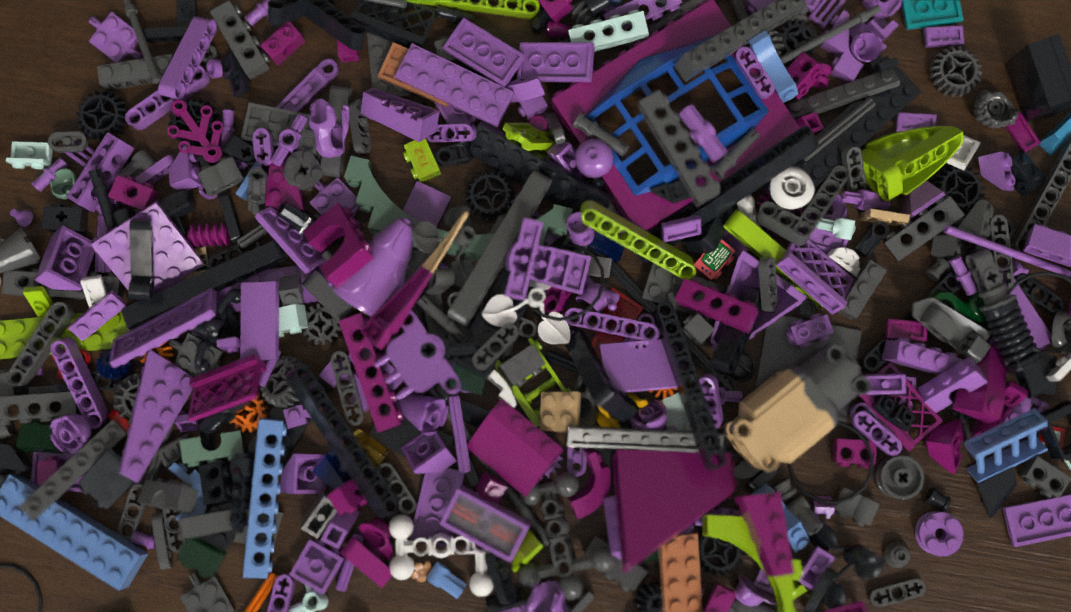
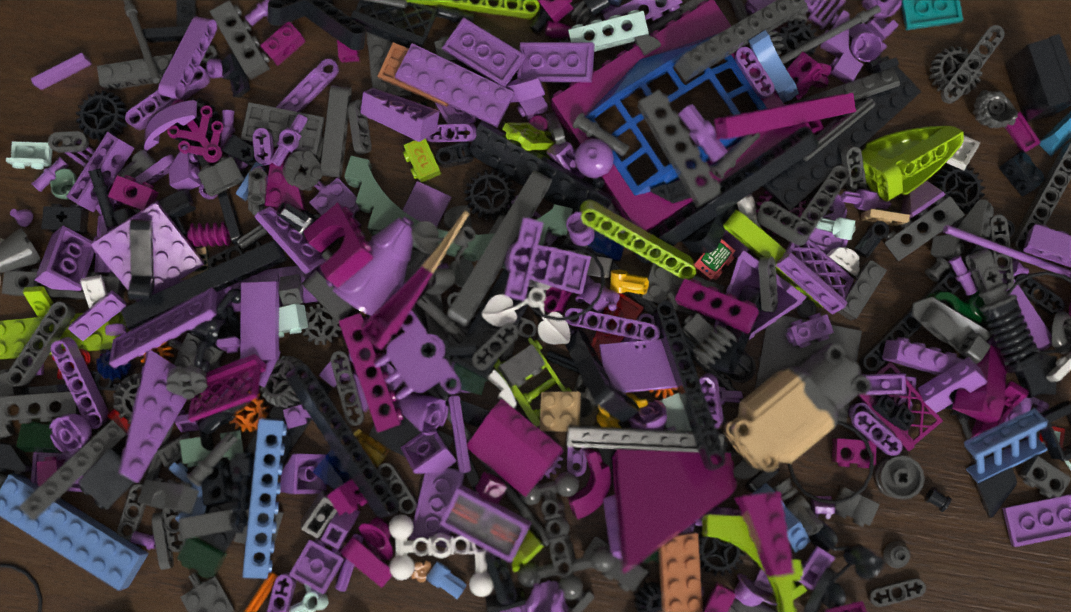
medium lavender plate [89,12,143,63] -> none
medium lavender hair [309,99,350,158] -> none
medium lavender tile [661,215,701,243] -> none
white hat [770,166,815,209] -> none
magenta plate [885,319,927,342] -> none
medium lavender plate [895,112,937,132] -> none
medium lavender wheel [914,511,963,556] -> none
medium lavender plate [923,25,964,48] -> none
magenta slope [925,419,964,474] -> none
medium lavender slope [978,152,1015,191] -> none
none -> medium lavender tile [31,53,92,90]
none -> medium lavender tile [105,324,126,336]
none -> medium lavender slope [144,100,197,150]
none -> dark grey plate [166,365,207,399]
none -> dark grey pin [186,432,238,487]
none -> yellow piece [610,270,649,295]
none -> dark grey tile [634,35,661,56]
none -> dark grey piece [693,325,737,369]
none -> magenta tile [714,93,856,139]
none -> dark grey beam [941,25,1005,104]

